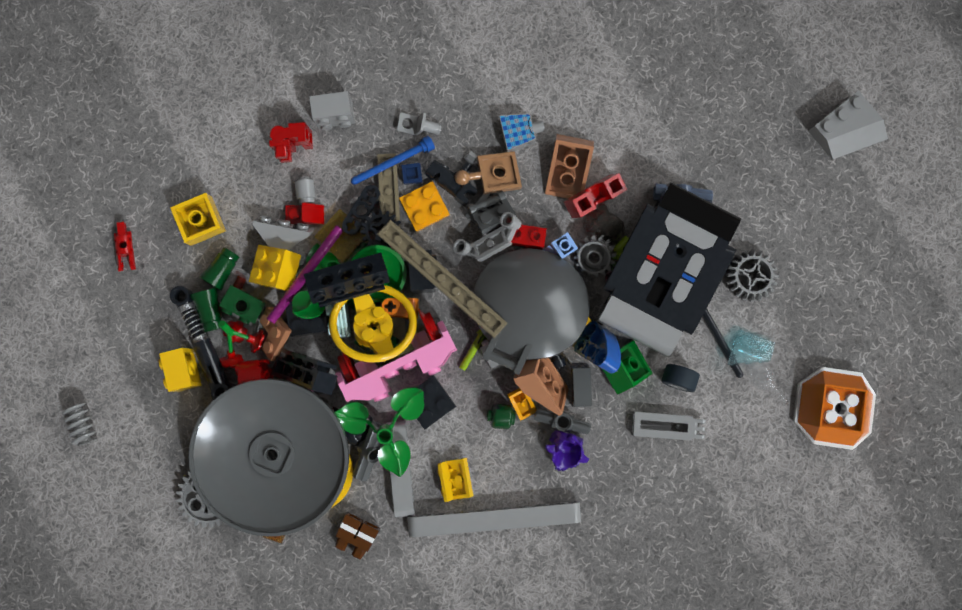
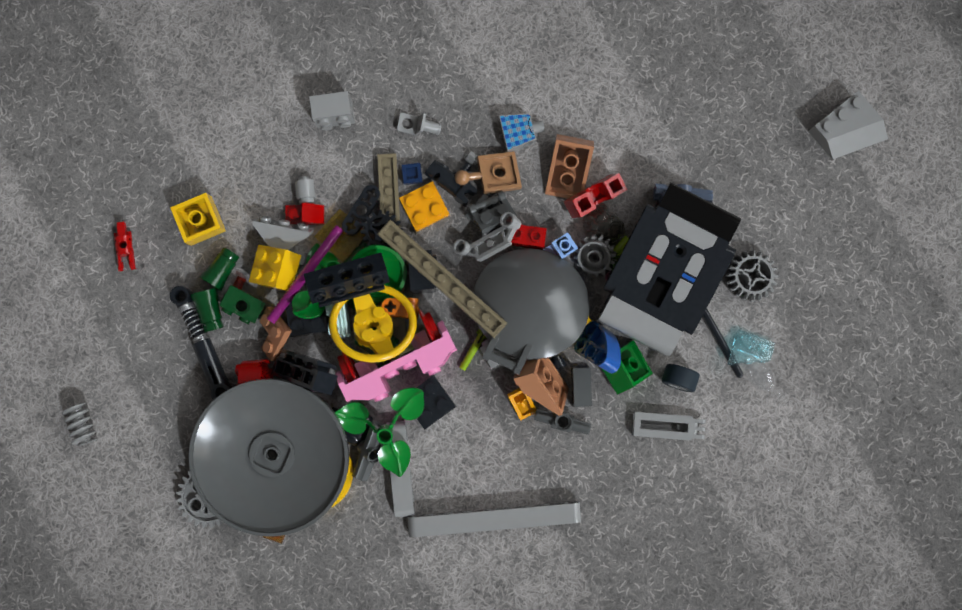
yellow brick [158,348,202,392] -> none
red plant [218,320,264,368] -> none
red hips [269,122,313,163] -> none
reddish brown hips [335,512,381,559] -> none
blue piece [351,136,435,185] -> none
yellow bracket [437,458,473,502] -> none
dark green head [486,404,516,430] -> none
dark purple hair [545,430,589,472] -> none
orange piece [793,367,876,450] -> none

